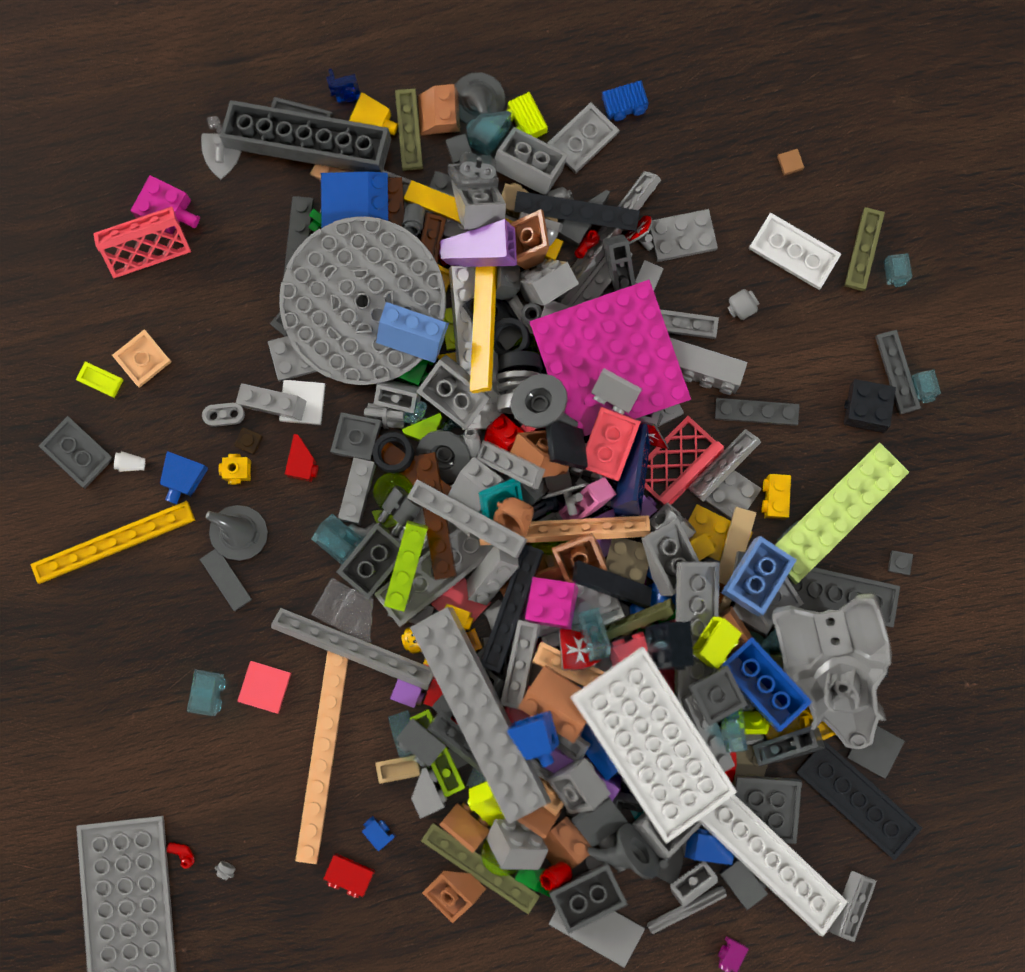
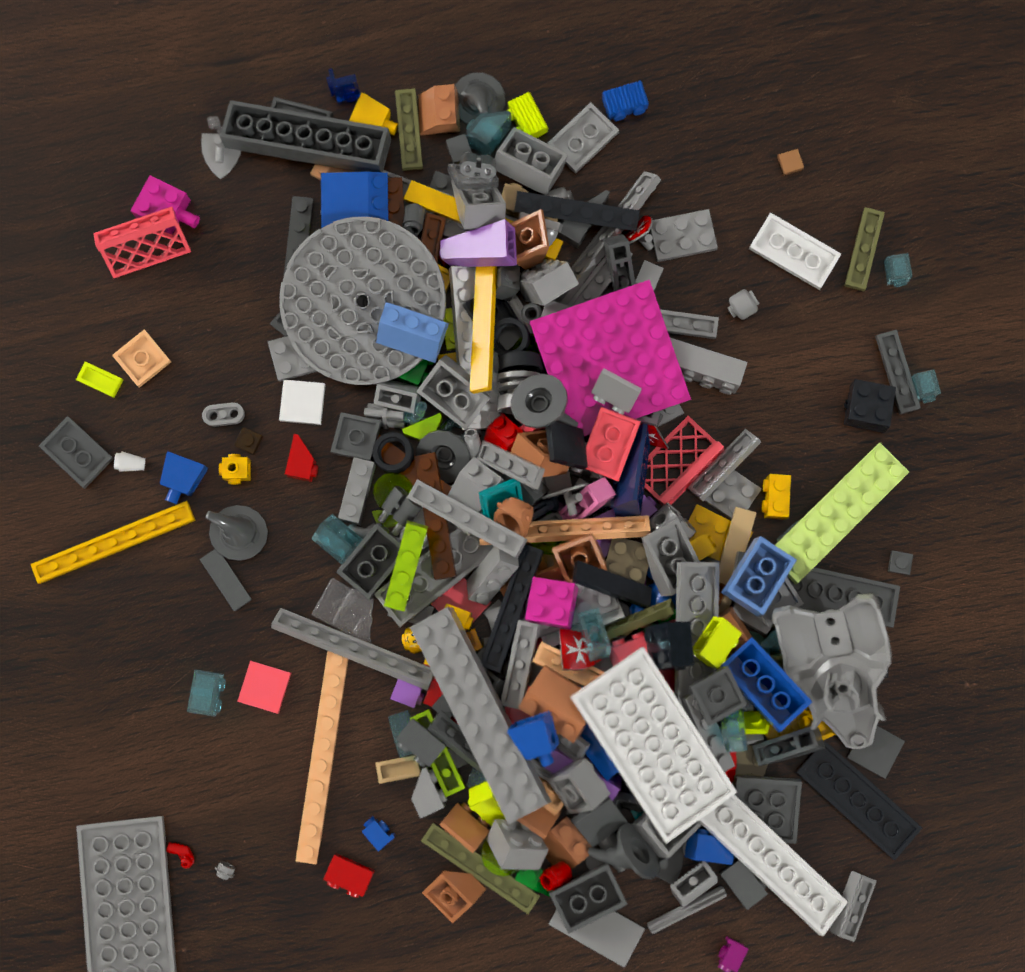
light grey brick [236,383,307,421] -> none
green tile [308,209,321,232] -> none
red arm [575,230,600,259] -> none
dark grey plate [714,398,799,426] -> none

